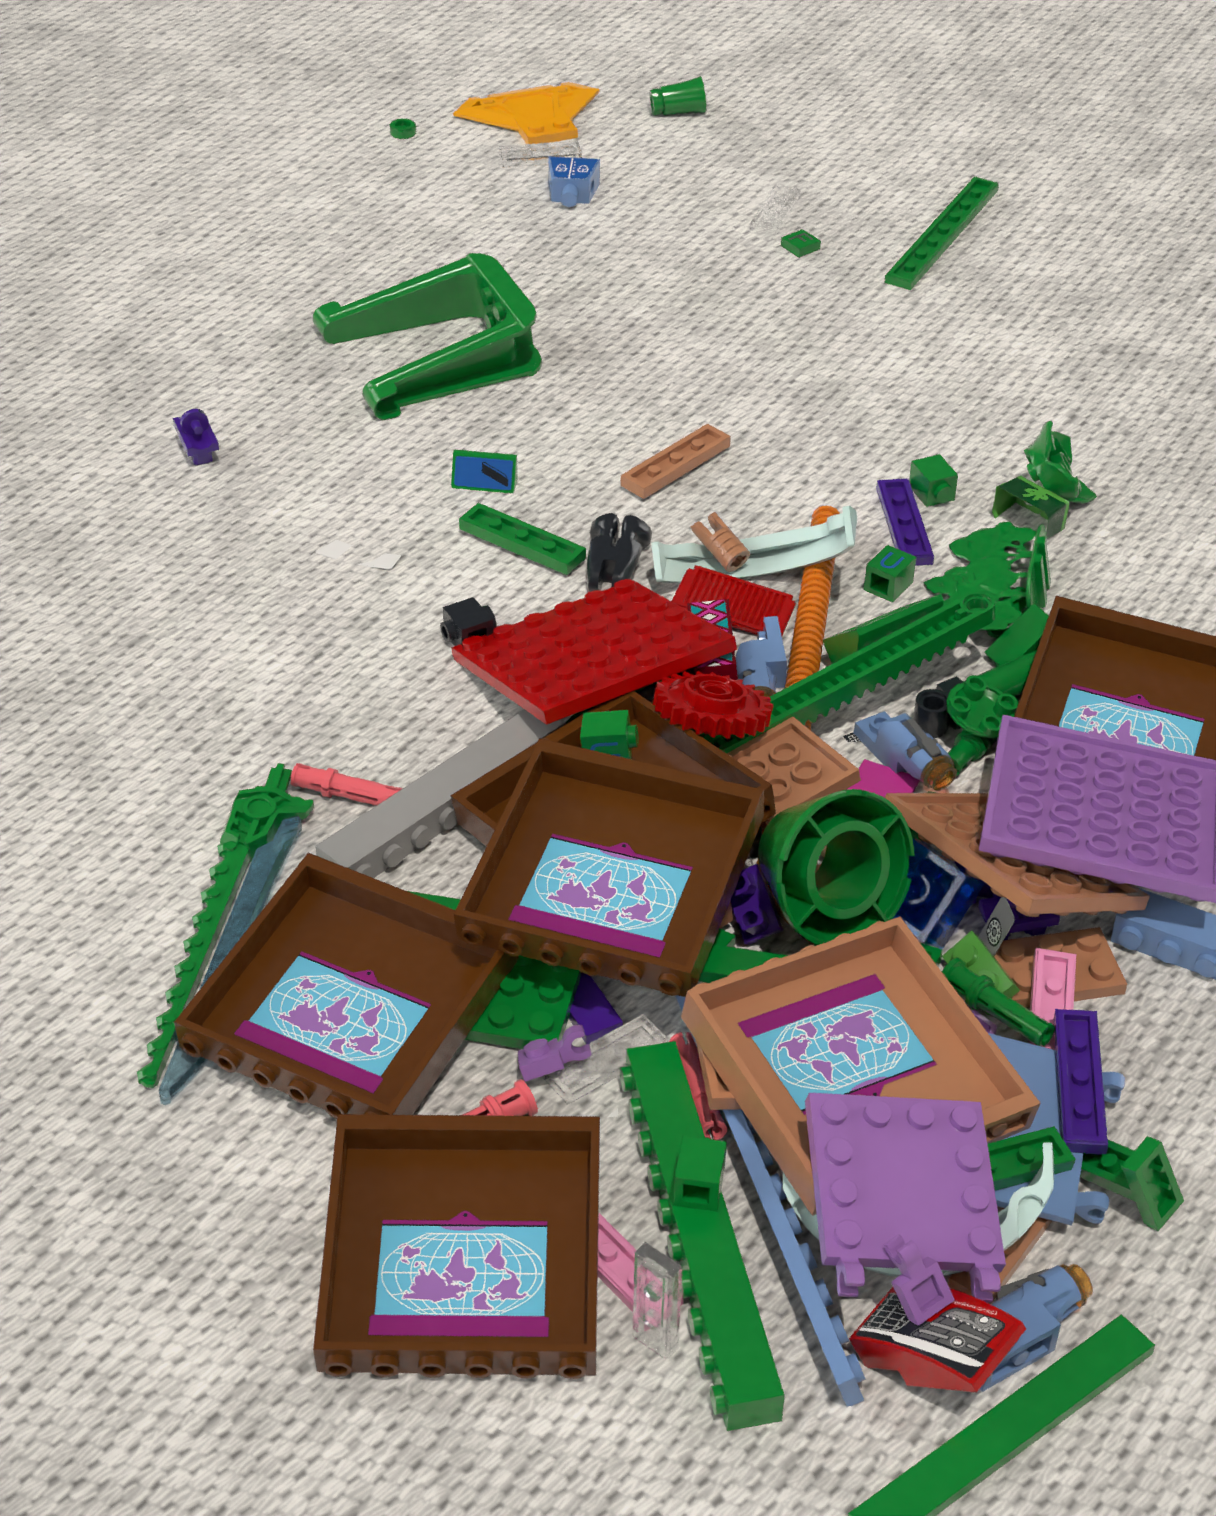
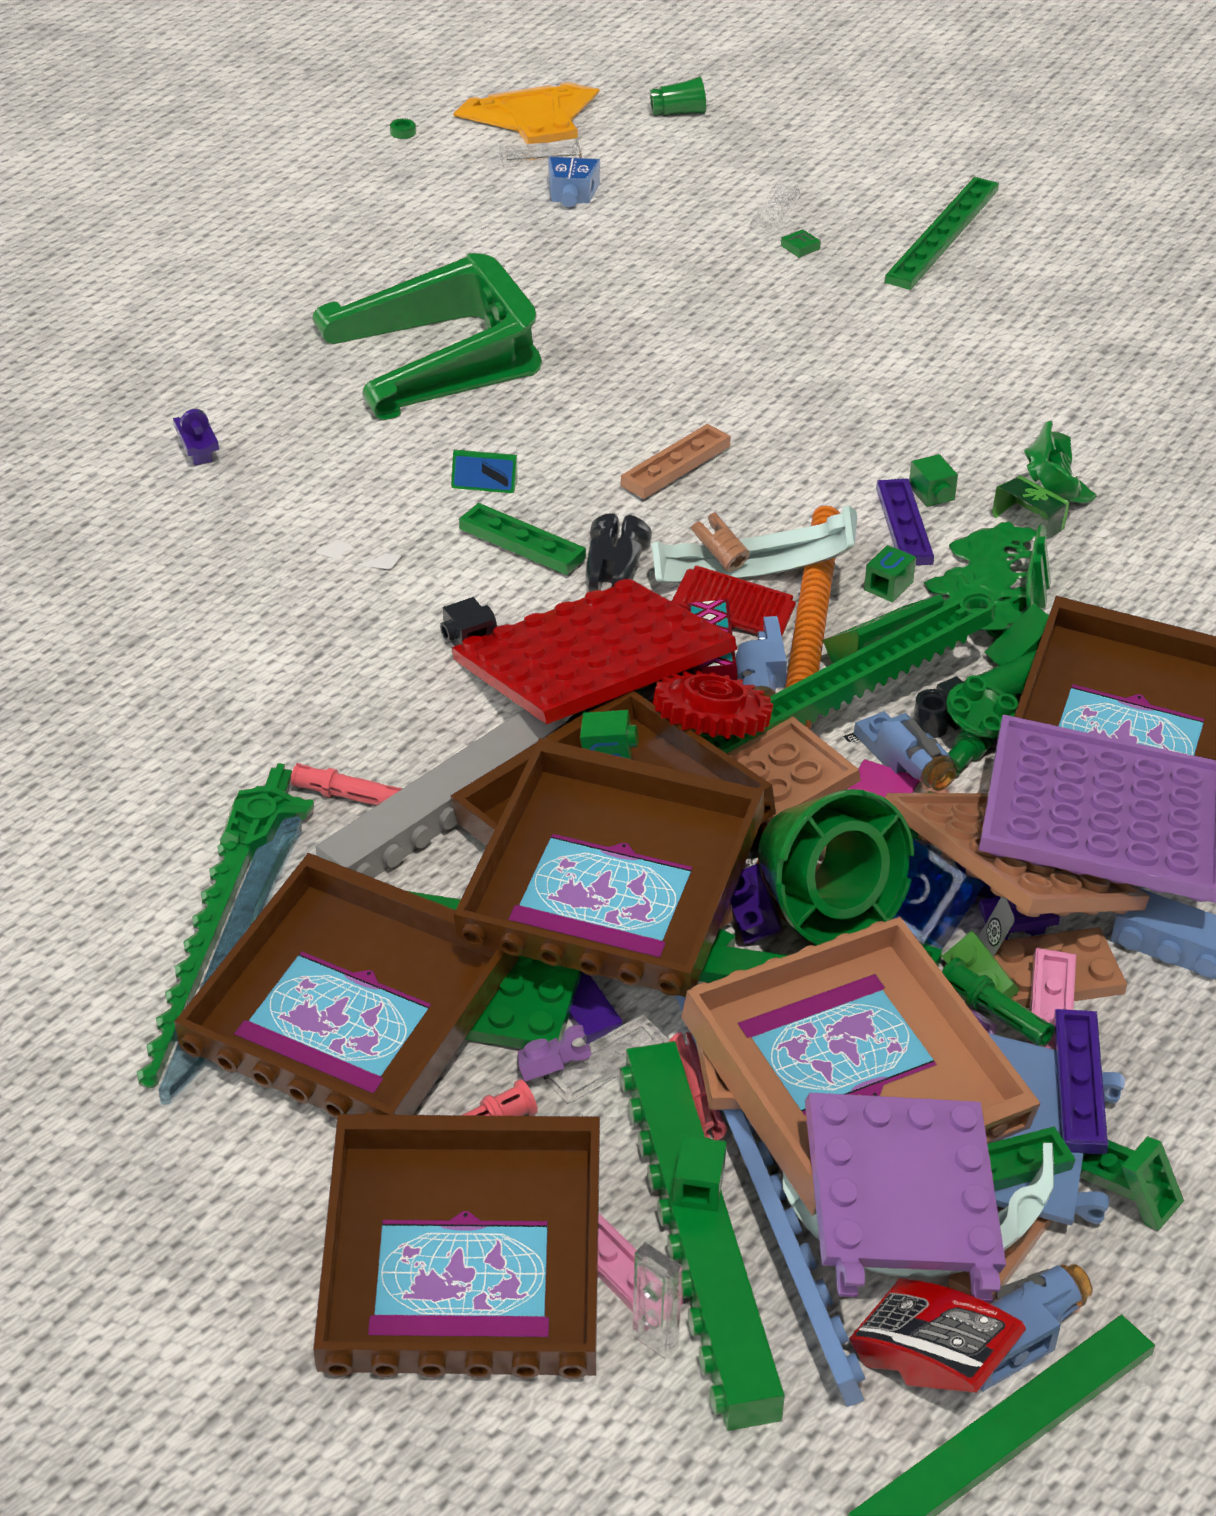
medium lavender plate [884,1235,955,1325] -> none

